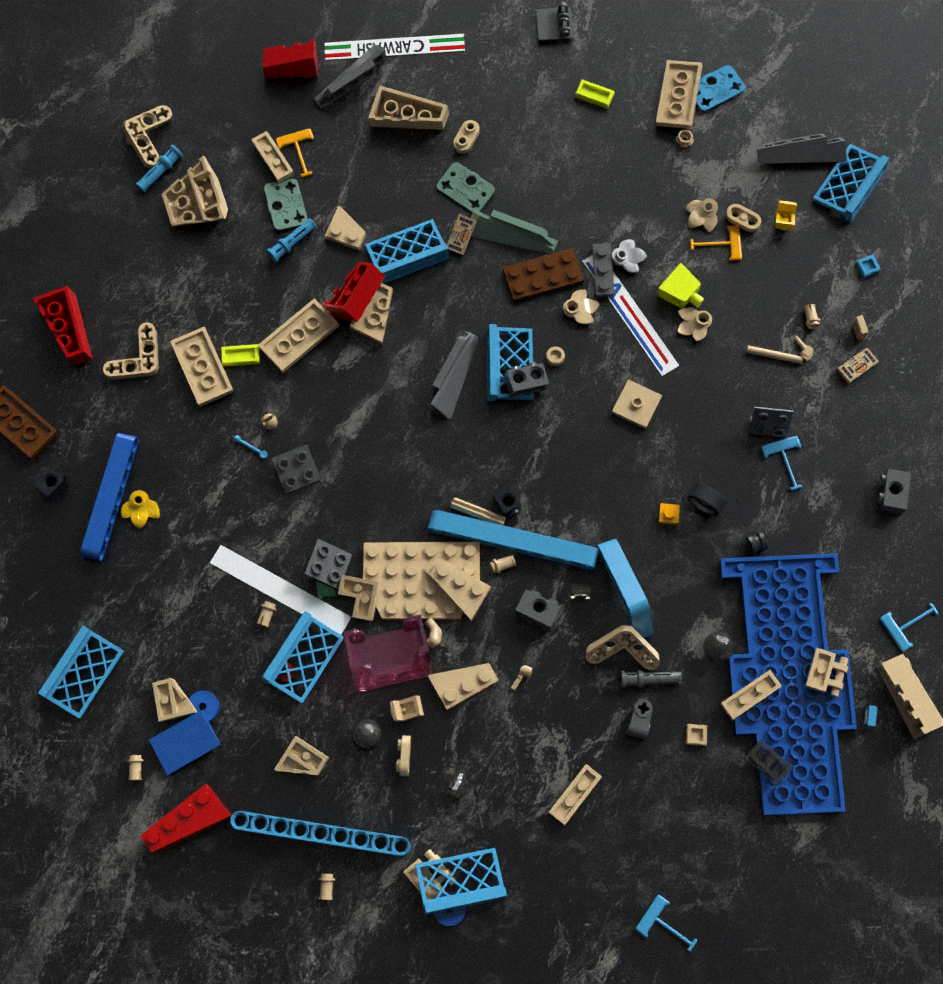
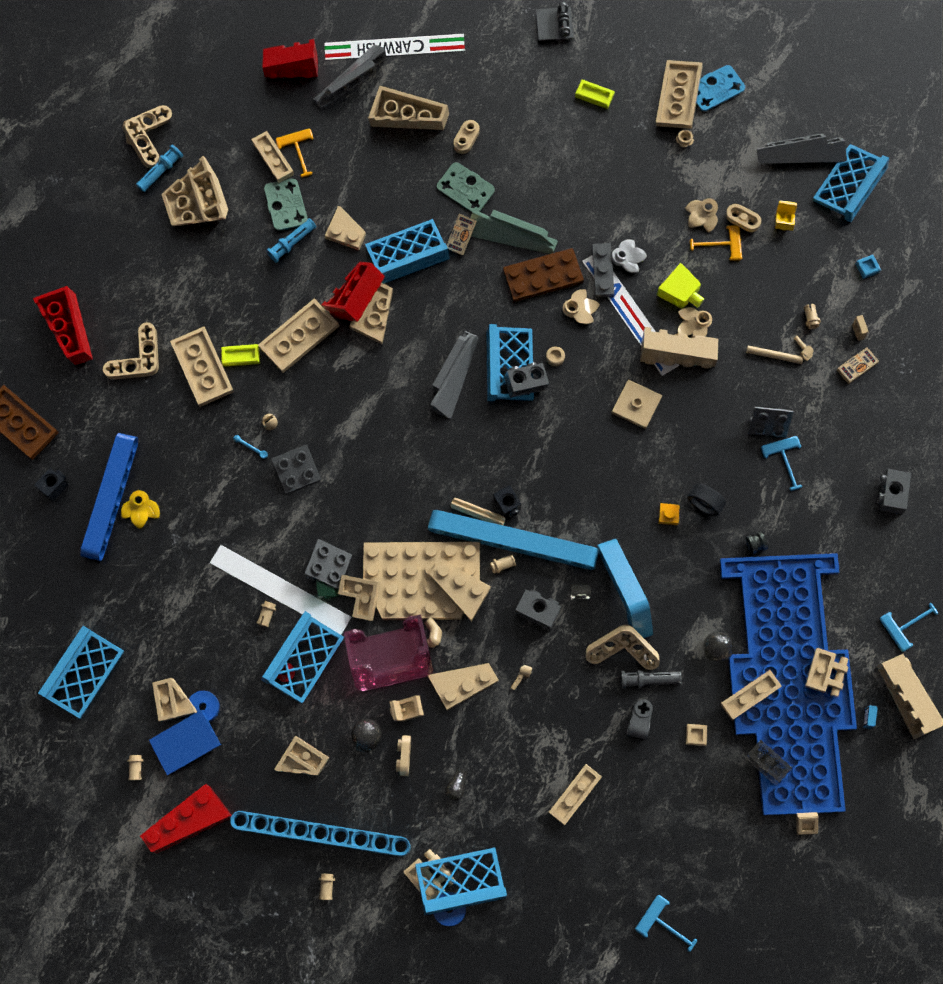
none -> tan wedge [640,327,718,368]
none -> tan tile [796,812,819,835]

